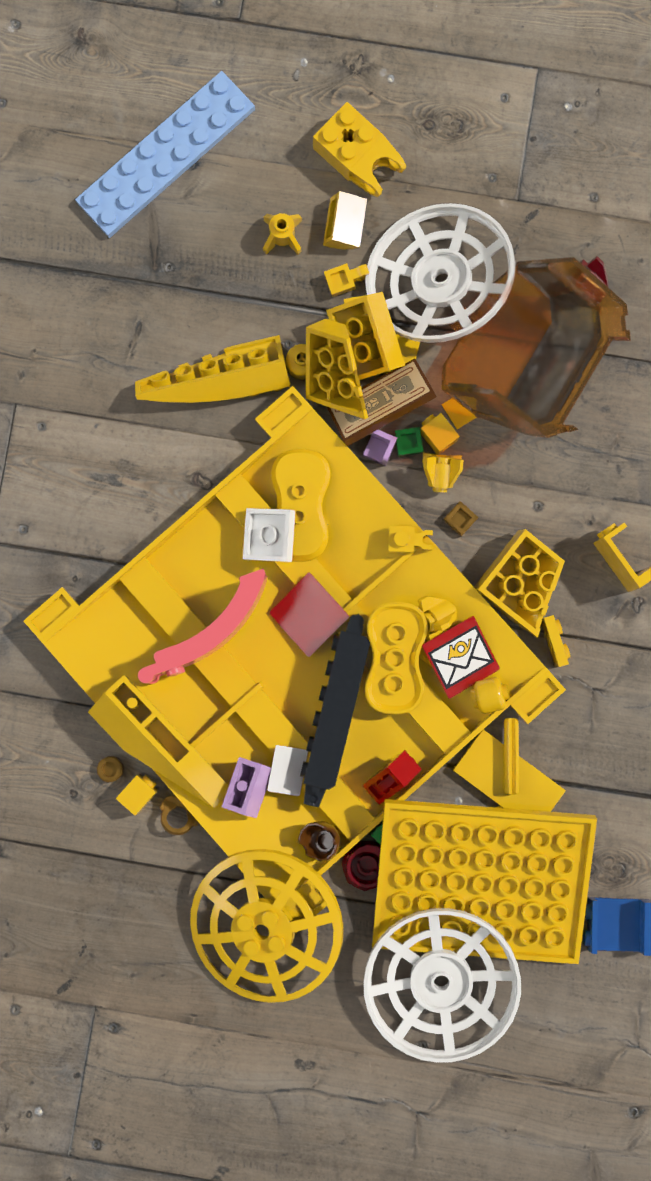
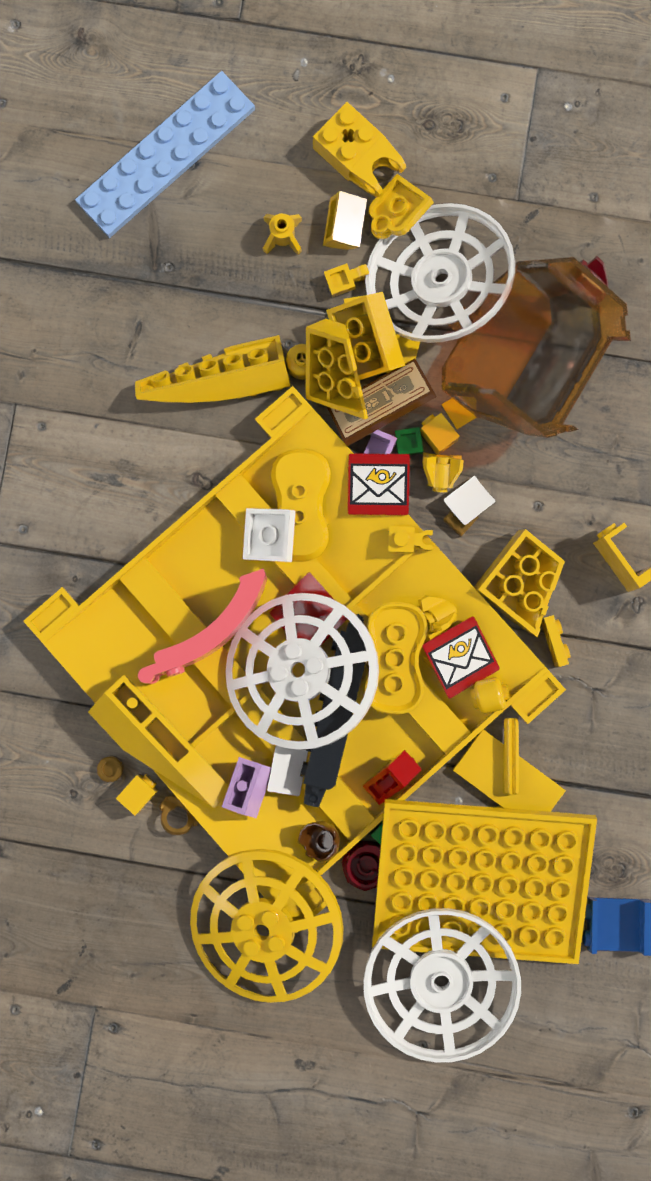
none -> white dish [226,593,379,750]
none -> sticker [348,454,410,515]
none -> yellow plate [369,174,434,239]
none -> white sticker [444,476,495,525]

